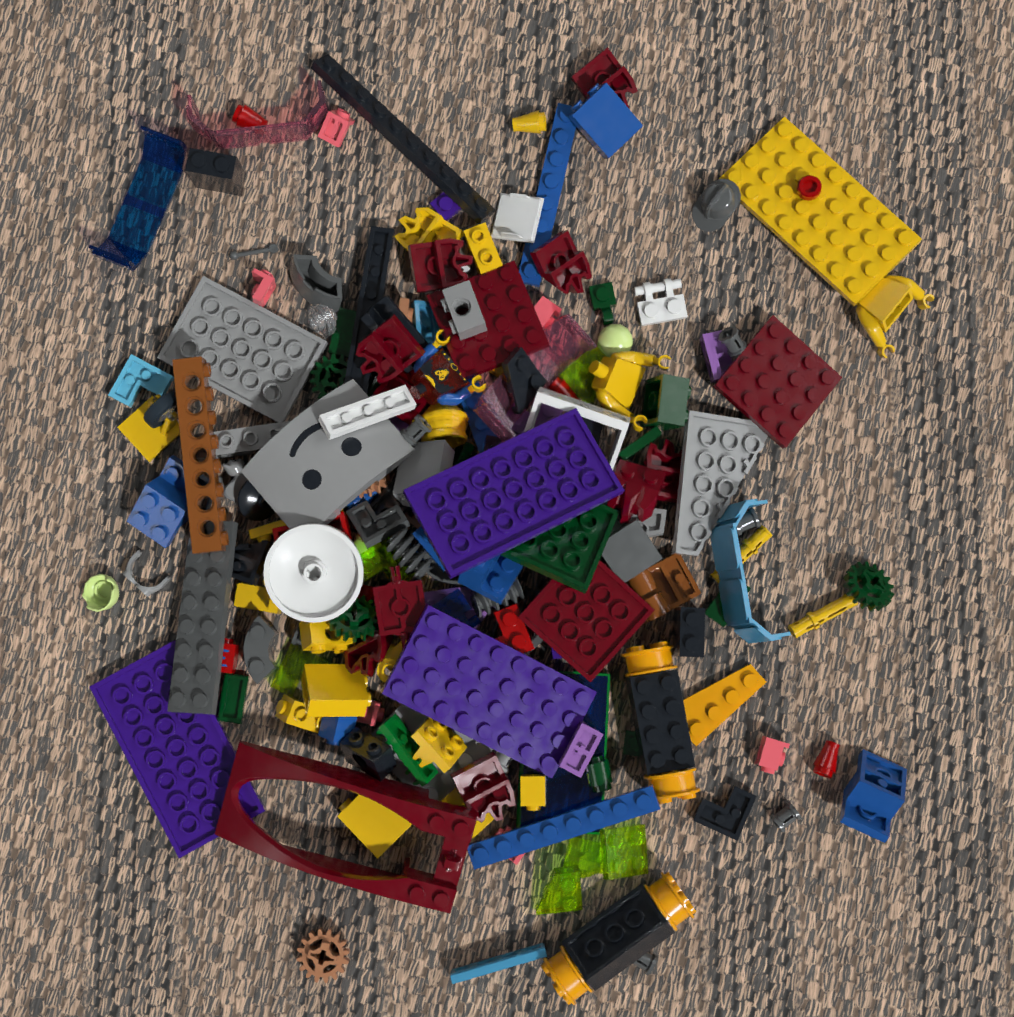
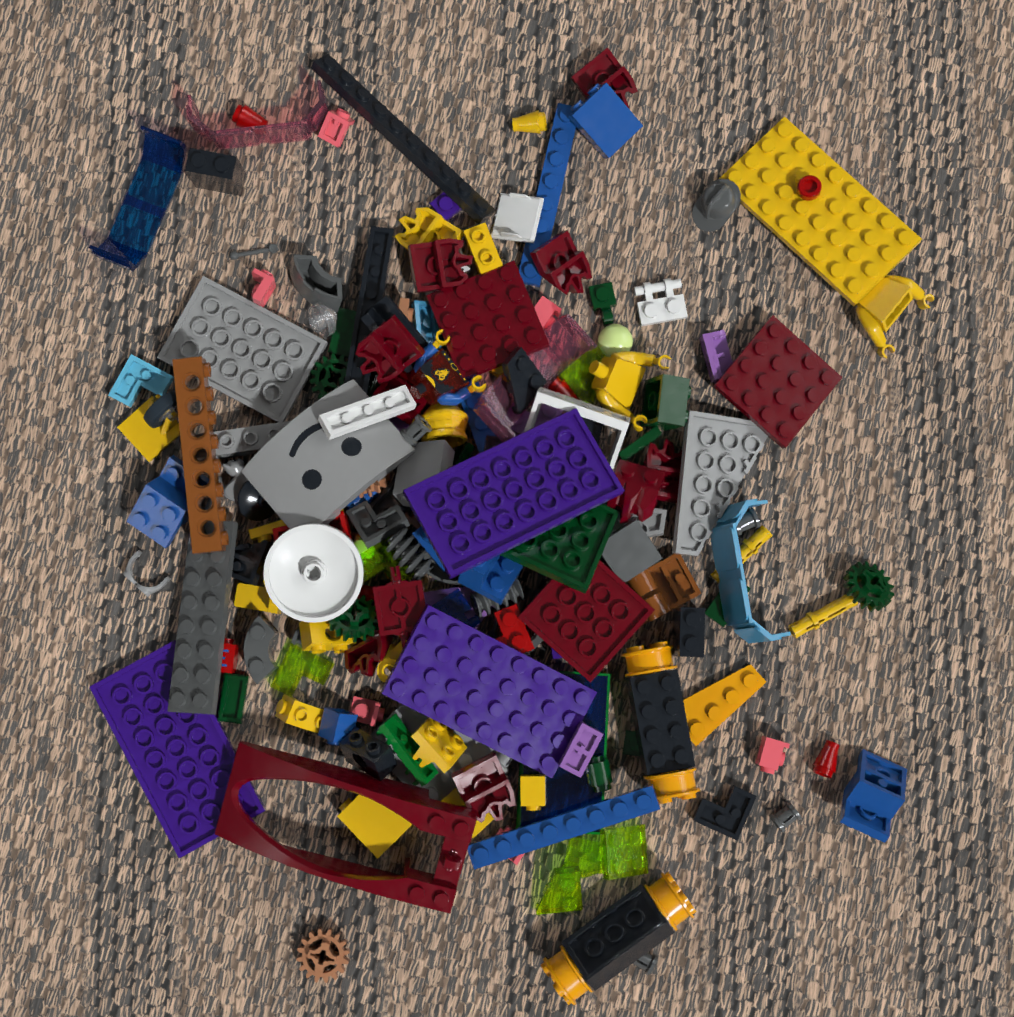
yellowish green hair [82,574,119,612] -> none
yellow brick [301,664,371,717] -> none
light grey brick [440,280,487,341] -> none
dark azure tile [450,943,547,984] -> none
dark grey bush [718,326,747,358] -> none

